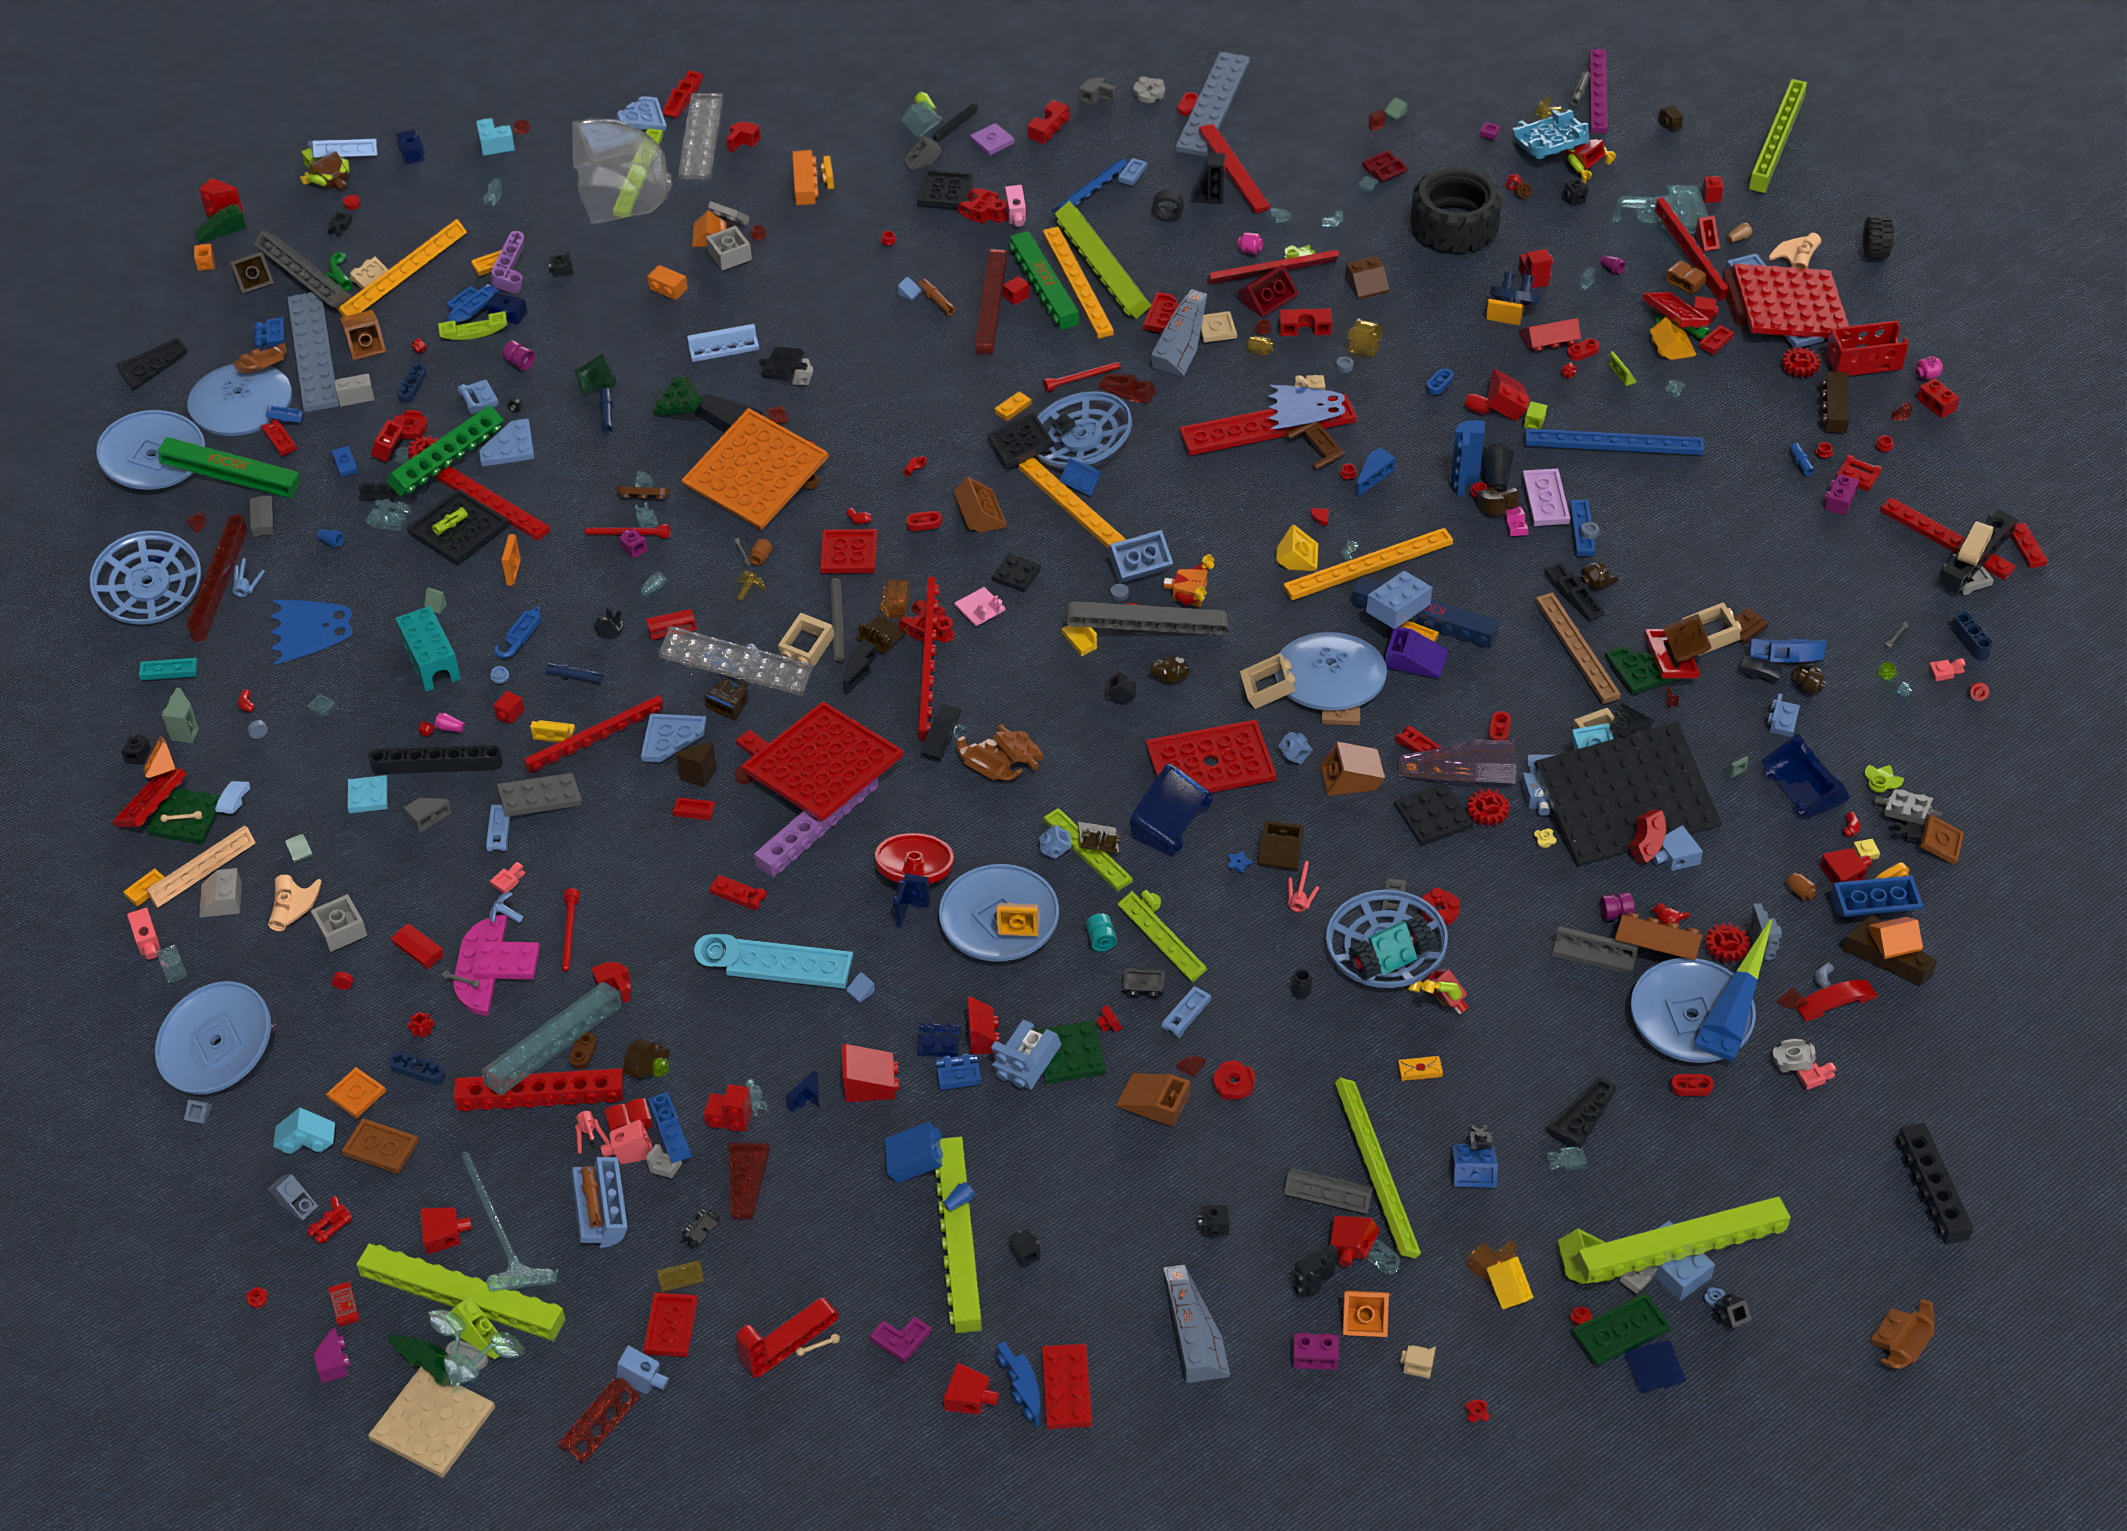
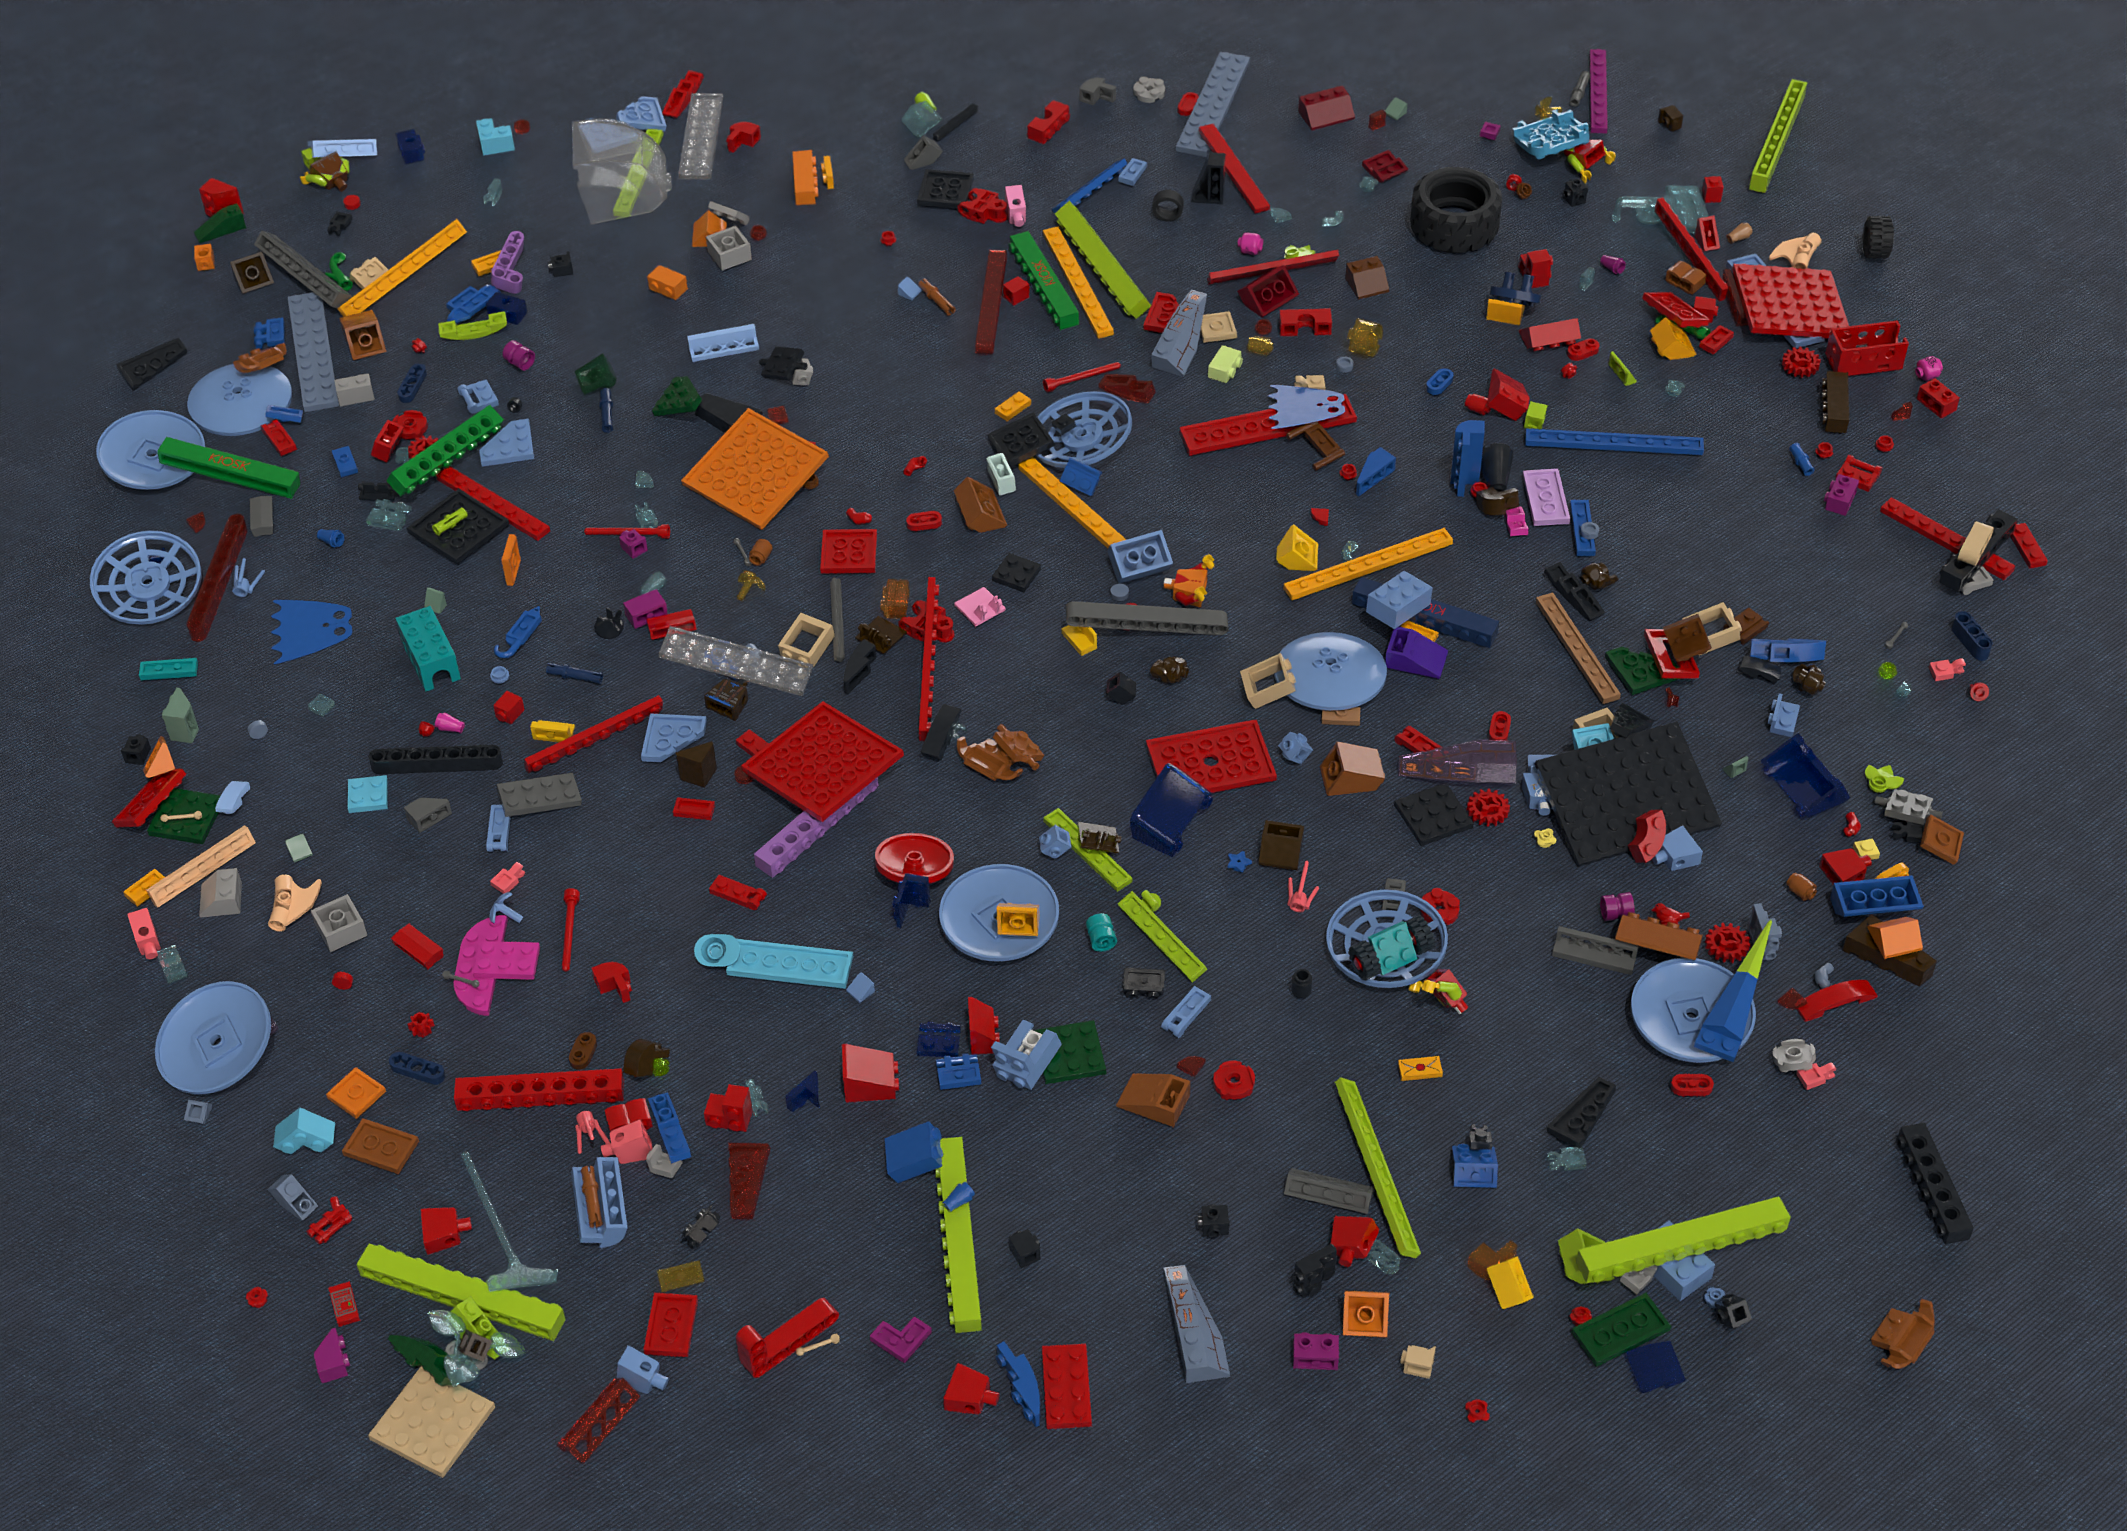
red arm [237,689,255,713] -> none
clear light blue brick [482,982,622,1096] -> none
reddish brown plate [617,486,670,499] -> none
medium lavender plate [970,123,1015,156] -> none
red tile [1096,1005,1123,1032] -> none
none -> dark brown brick [457,1329,492,1362]
none -> magenta brick [623,589,668,629]
none -> light aqua brick [986,453,1016,495]
none -> yellowish green brick [1208,345,1243,383]
none -> dark red slope [1298,85,1355,130]

